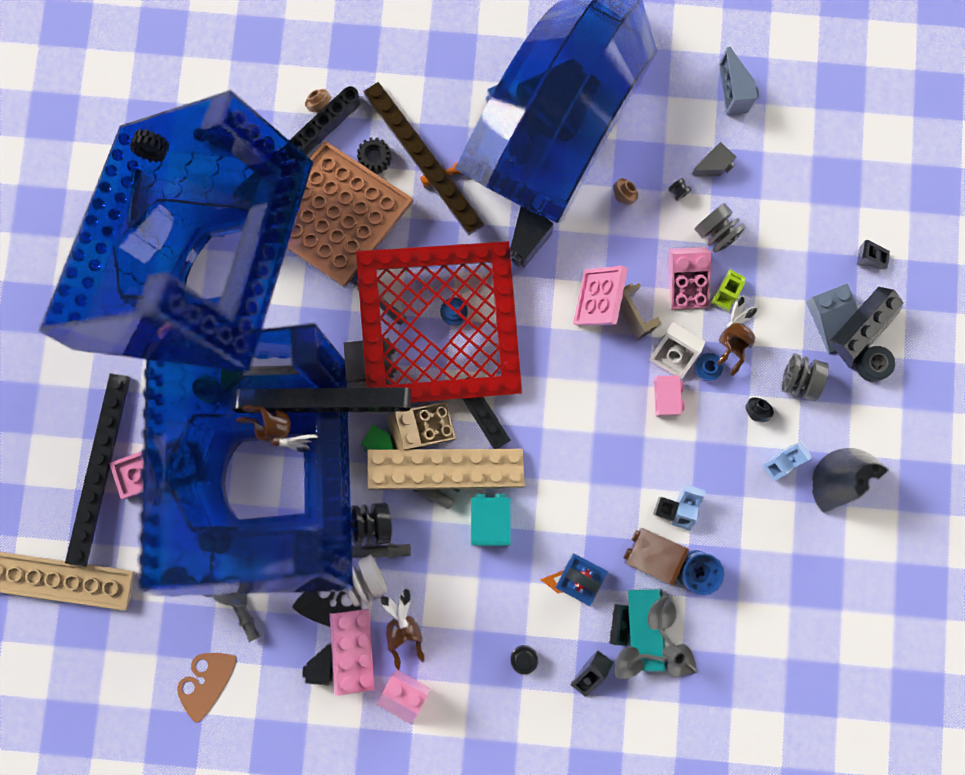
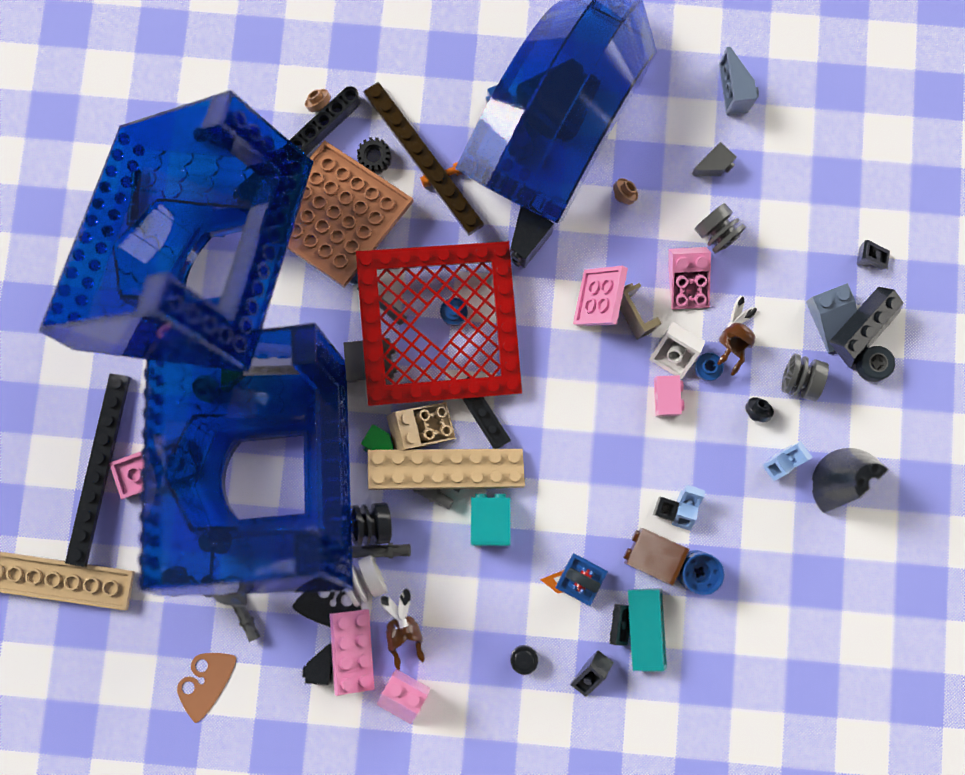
black tyre [130,129,169,163] -> none
black beam [233,387,411,413] -> none
reddish brown hair [235,405,317,452] -> none
dark grey plant [614,596,697,679] -> none
black wheel [668,178,692,201] -> none
lime brick [711,269,746,312] -> none

